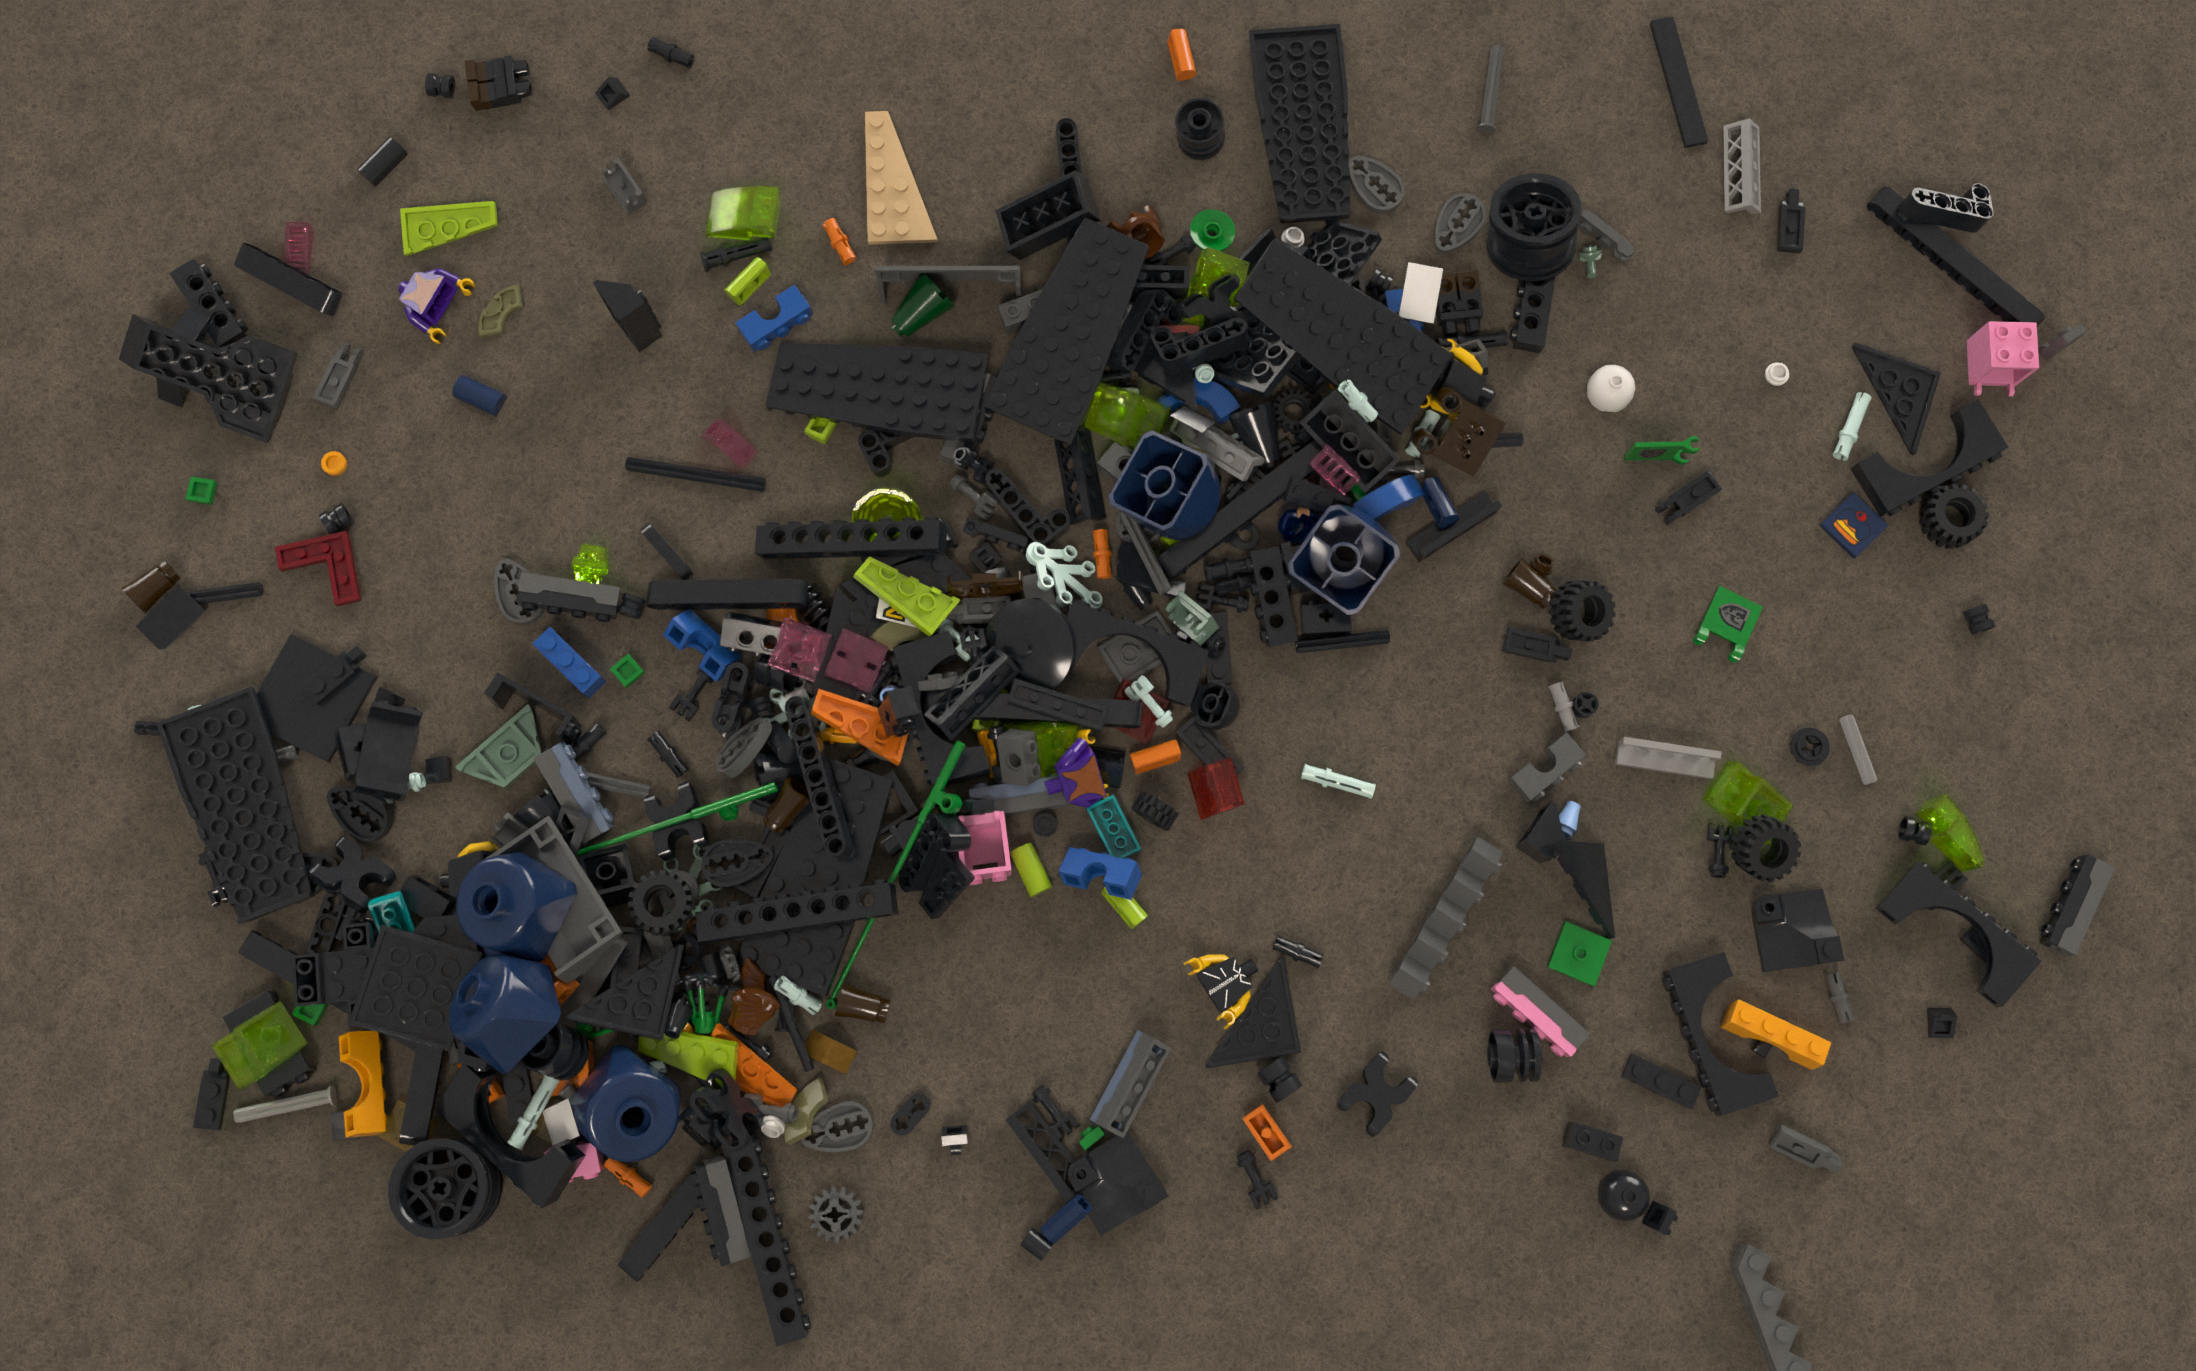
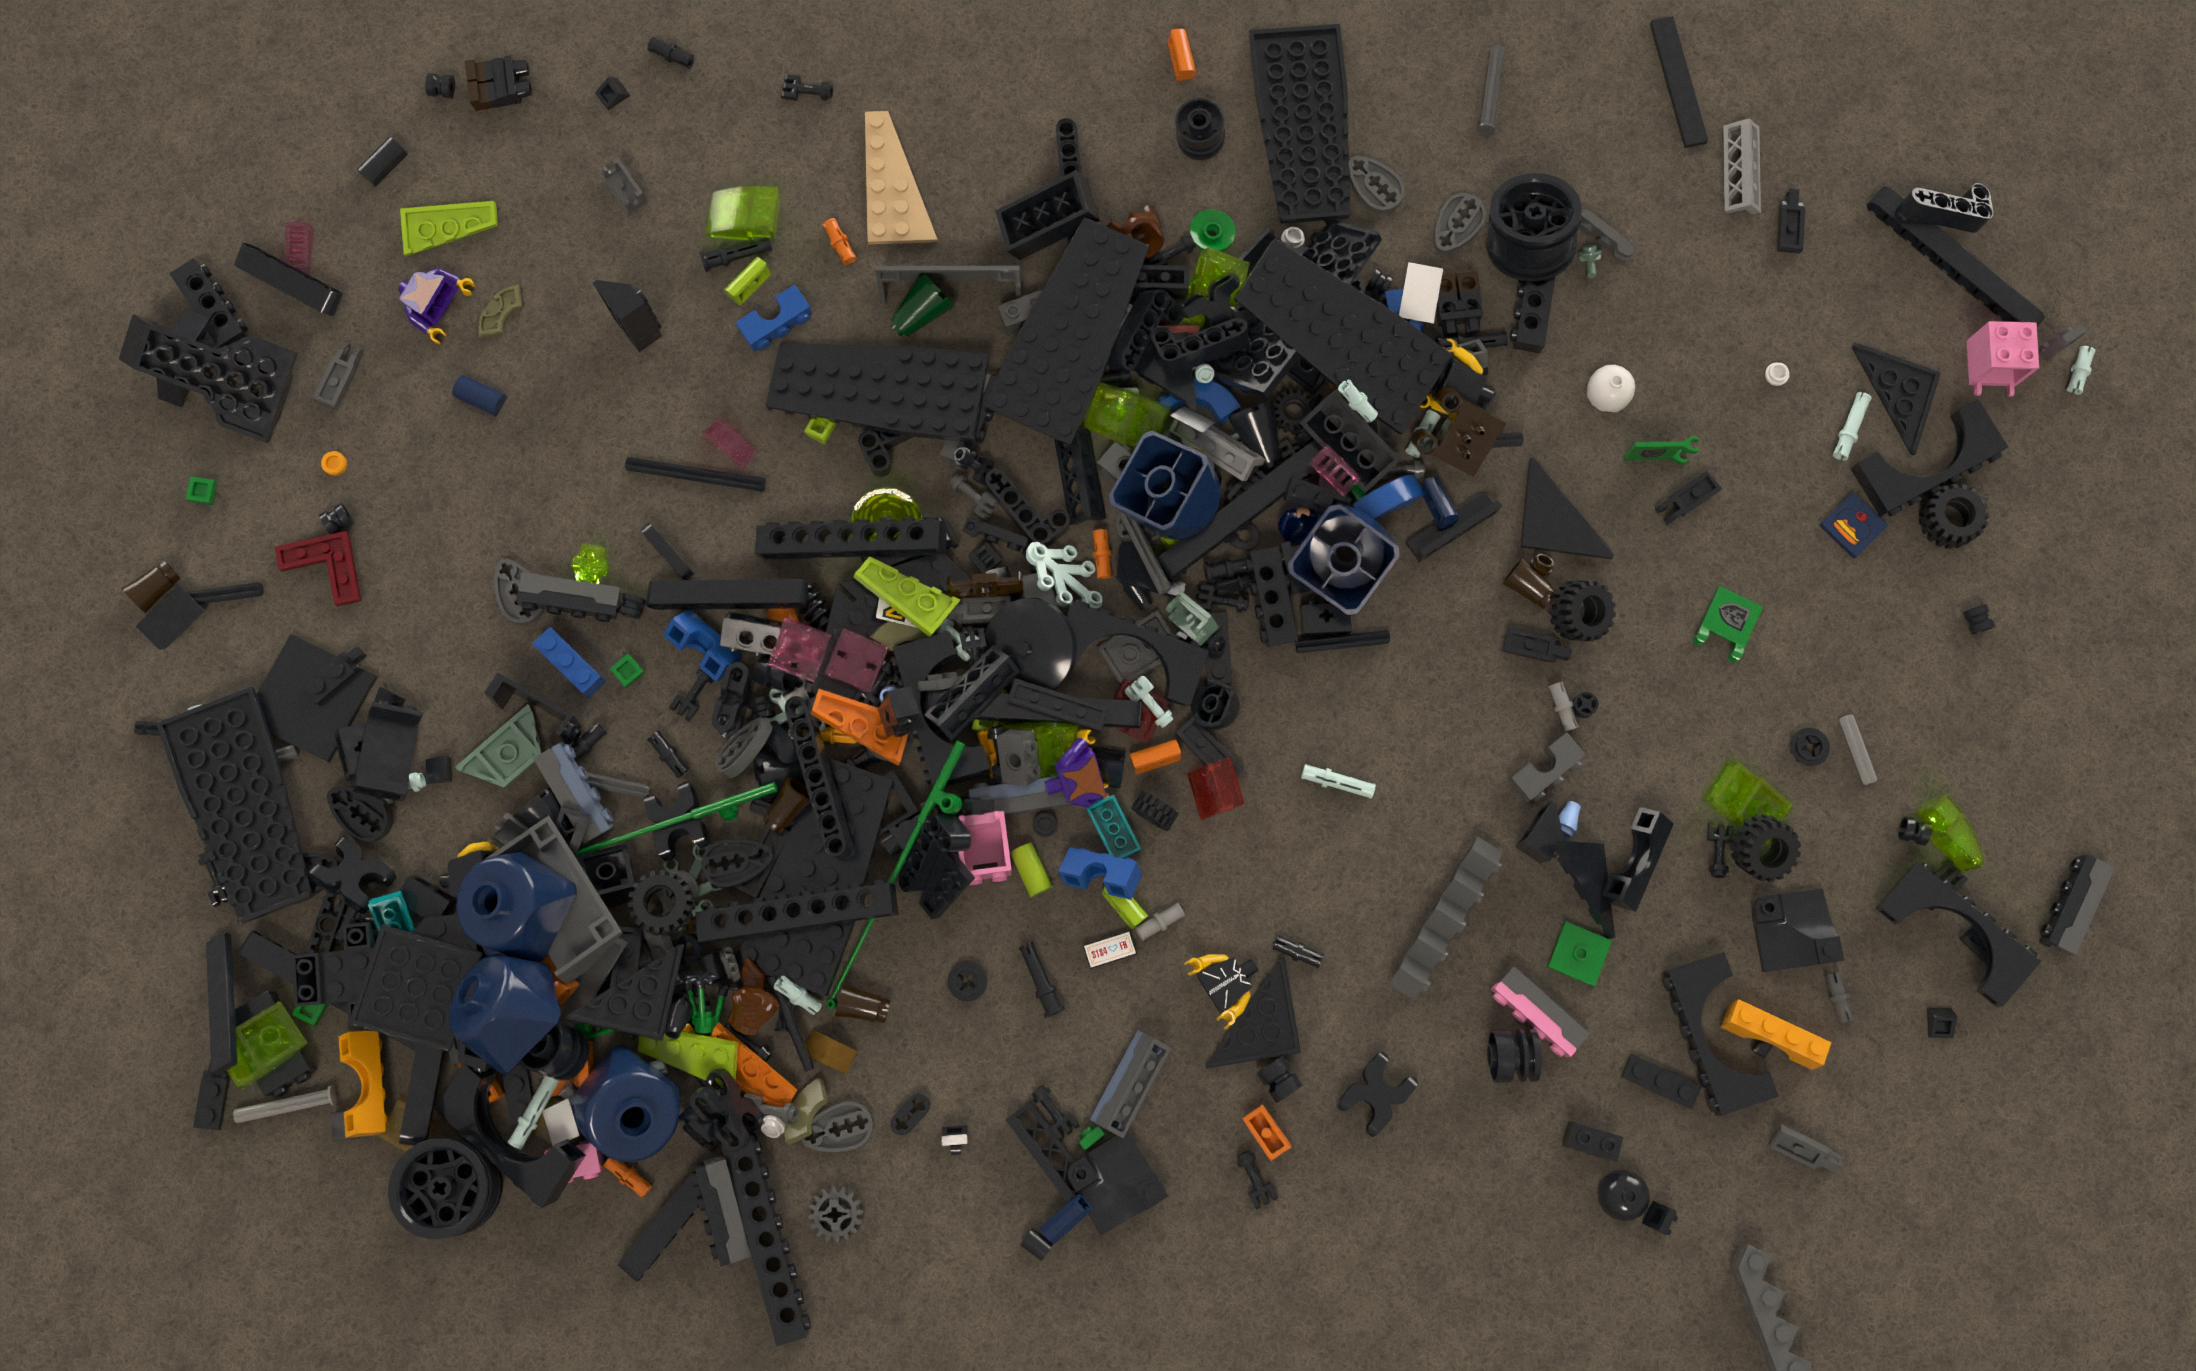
light grey fence [1615,737,1721,779] -> none
none -> black tile [206,932,238,1075]
none -> black hinge [781,75,833,101]
none -> black gear [947,961,987,1002]
none -> black pin [1019,942,1065,1018]
none -> white tile [1083,930,1137,969]
none -> light grey pin [1135,903,1185,941]
none -> black tile [1520,458,1614,560]
none -> black arch [1602,807,1674,912]
none -> light aqua pin [2067,346,2096,395]

